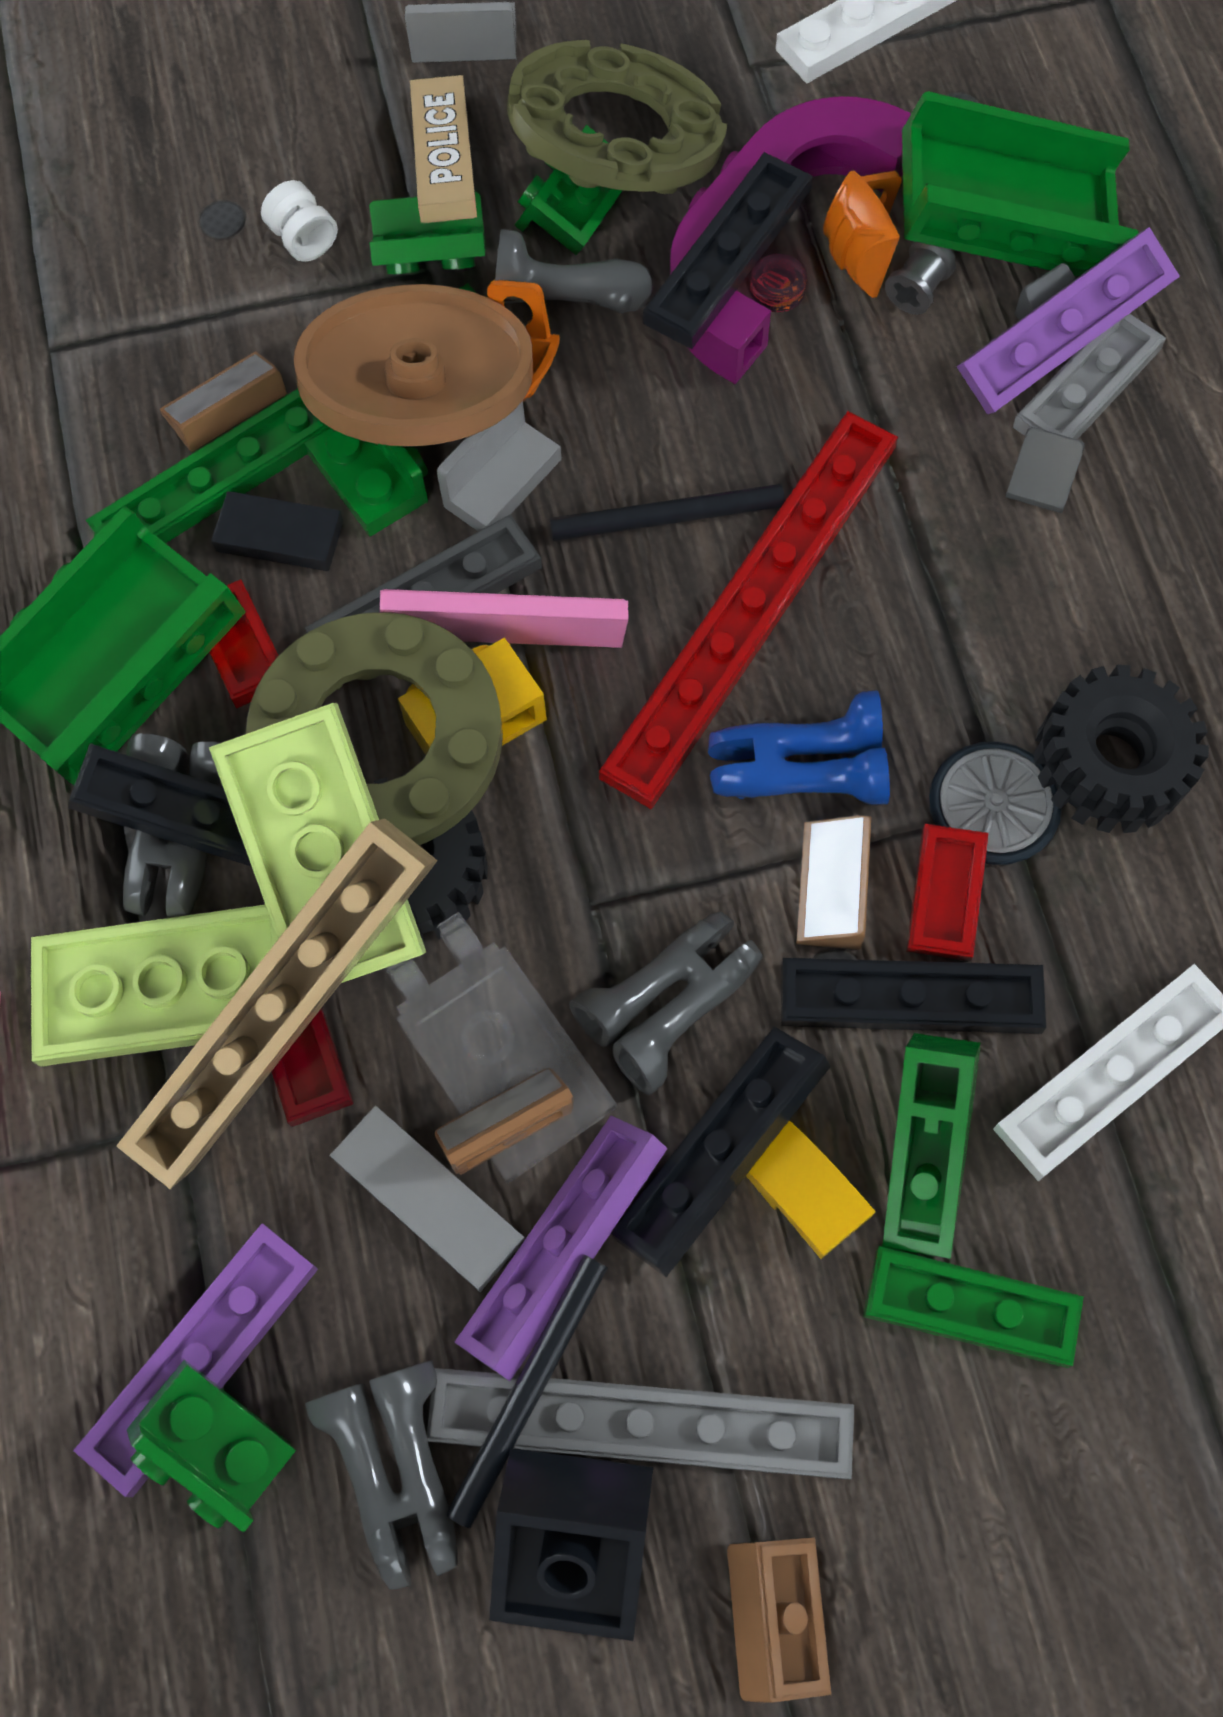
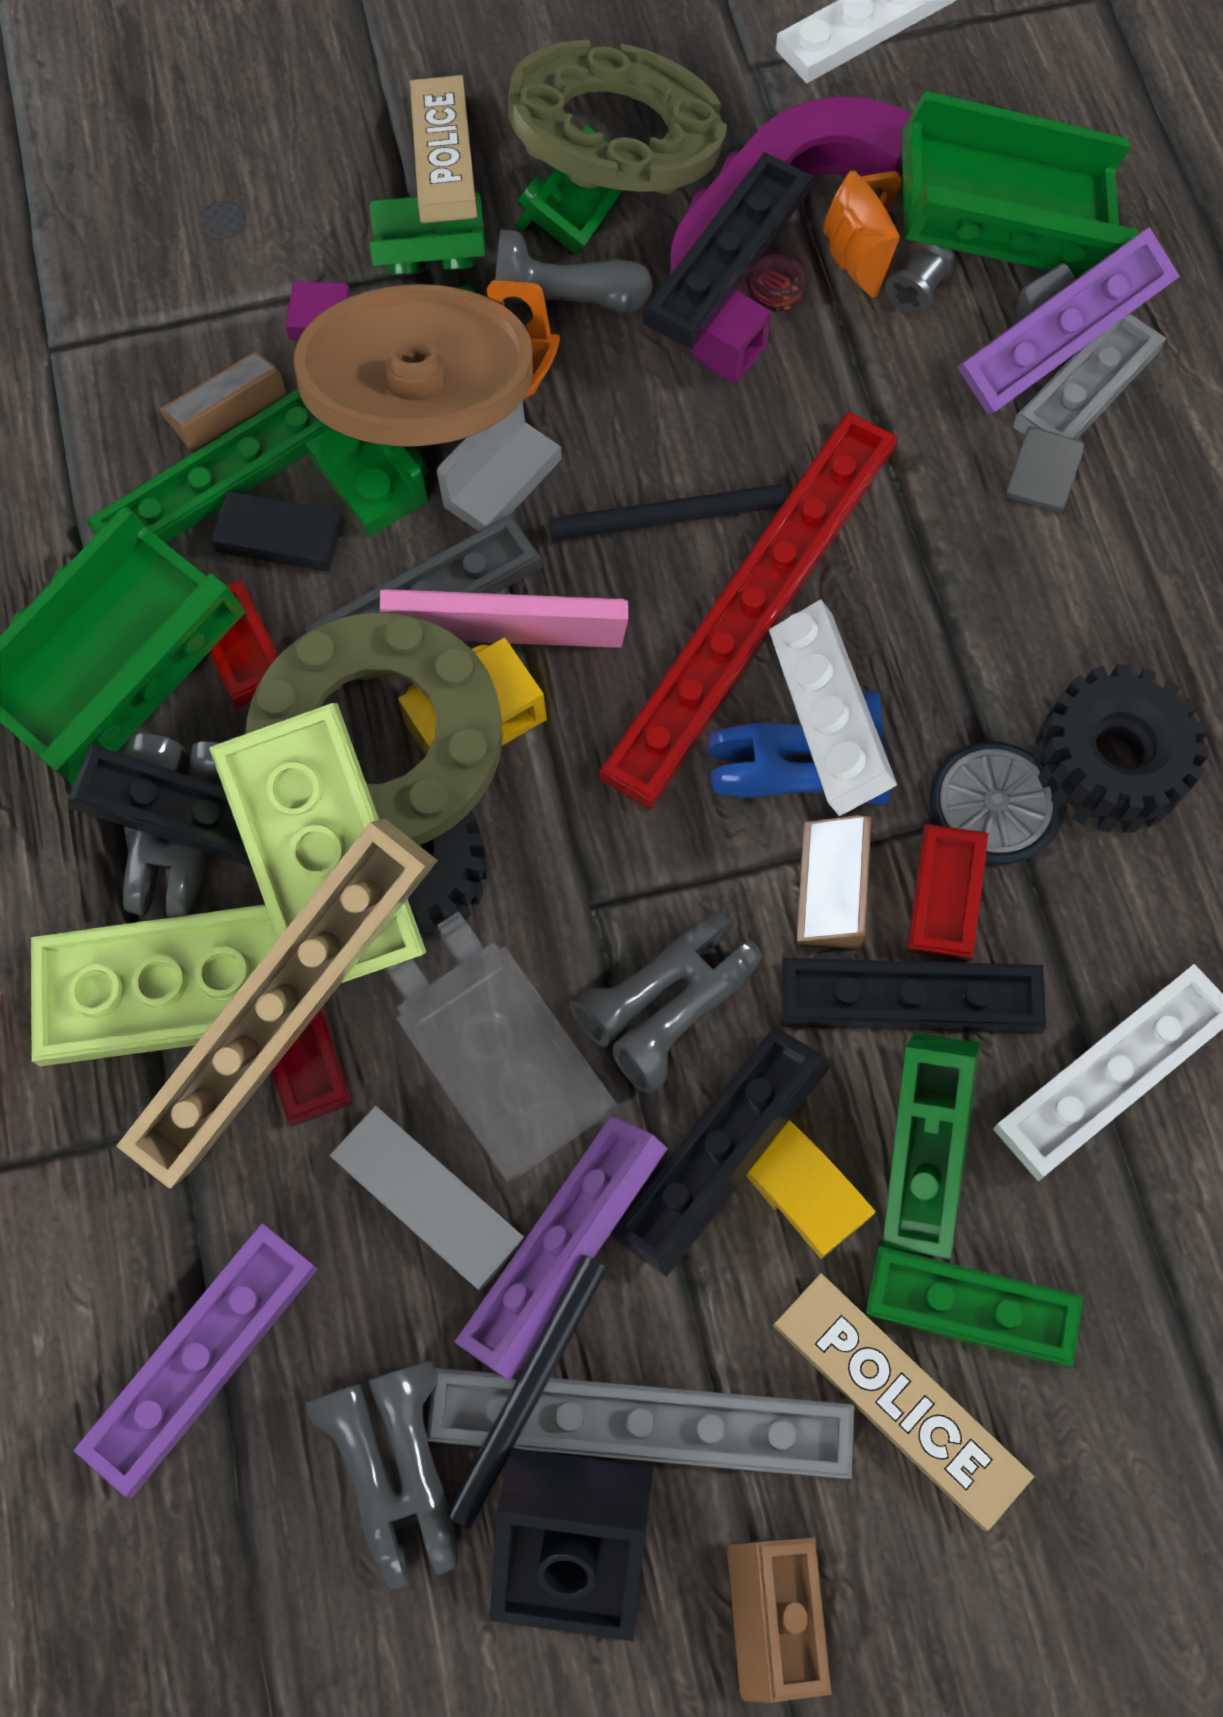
green bracket [126,1359,296,1532] -> none
white wheel [261,180,338,262] -> none
light grey panel [405,2,516,63] -> none
slope [435,1068,574,1175] -> none
none -> magenta tile [285,281,351,340]
none -> white plate [769,599,897,816]
none -> tan tile [773,1273,1035,1531]

